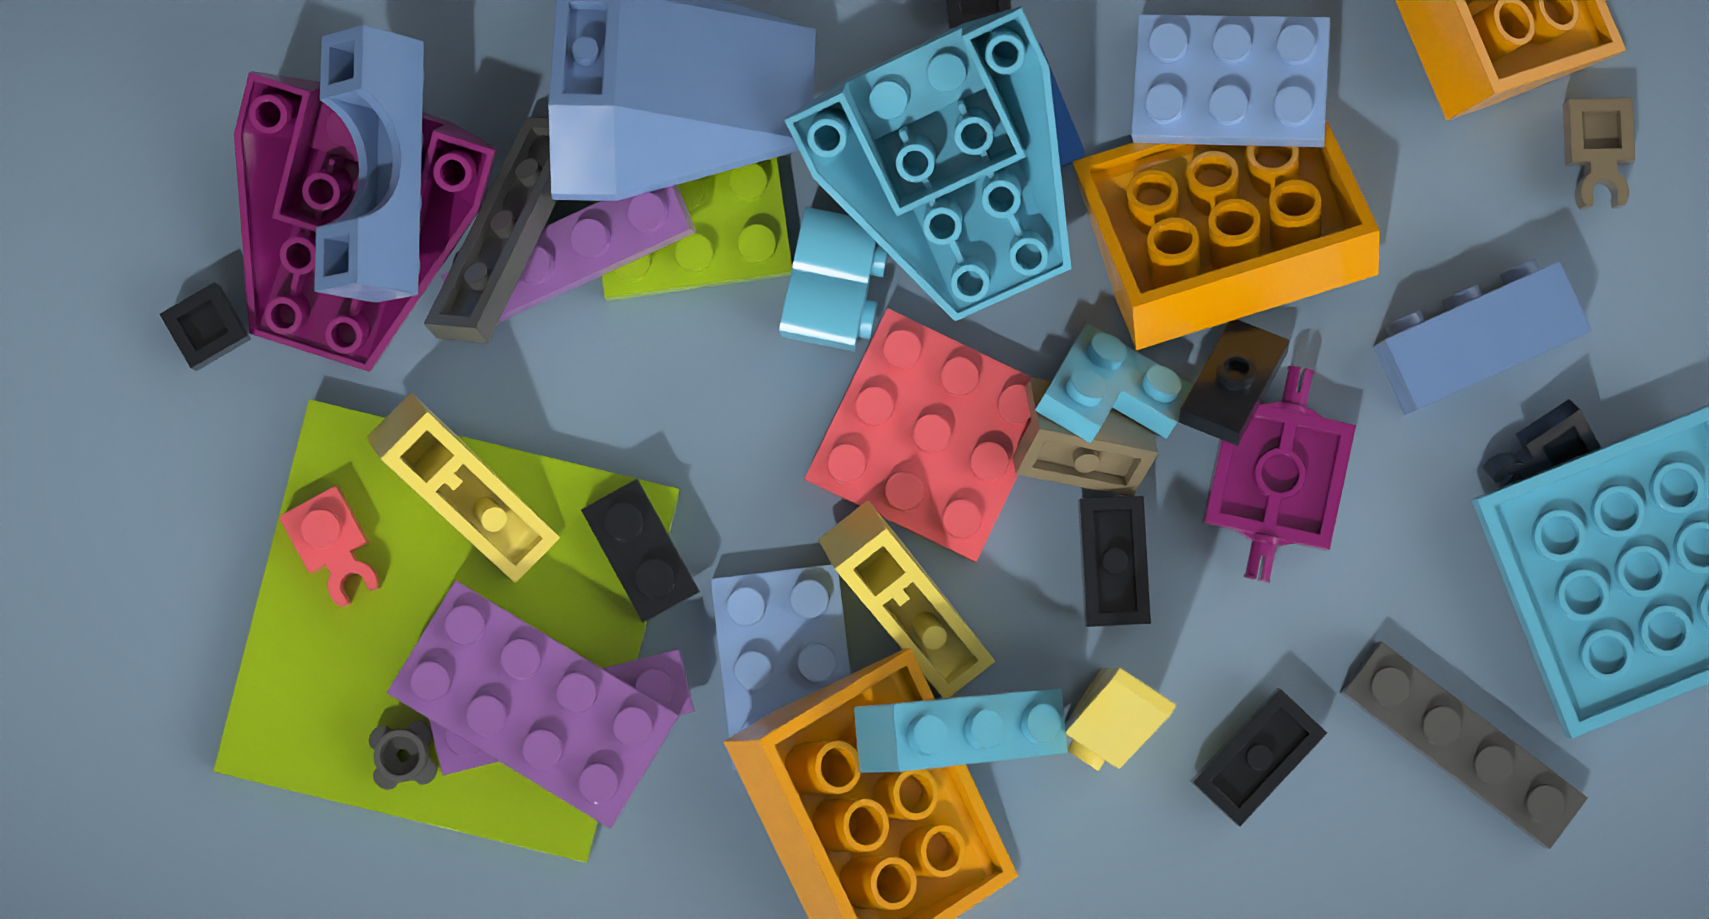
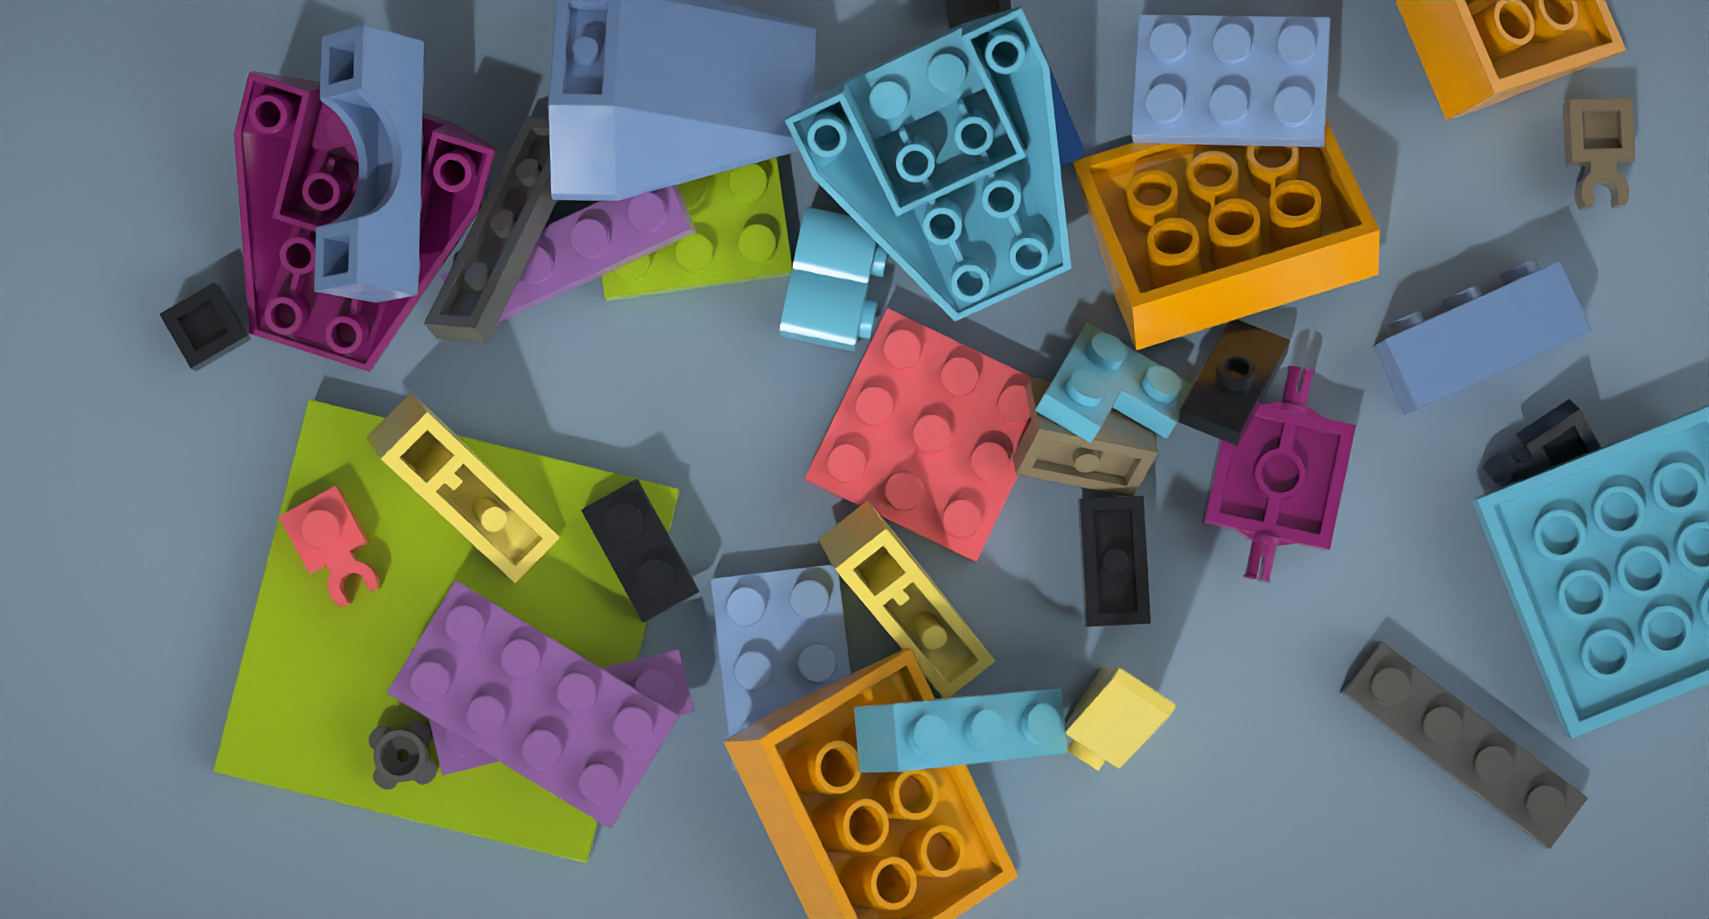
black plate [1190,688,1327,827] -> none

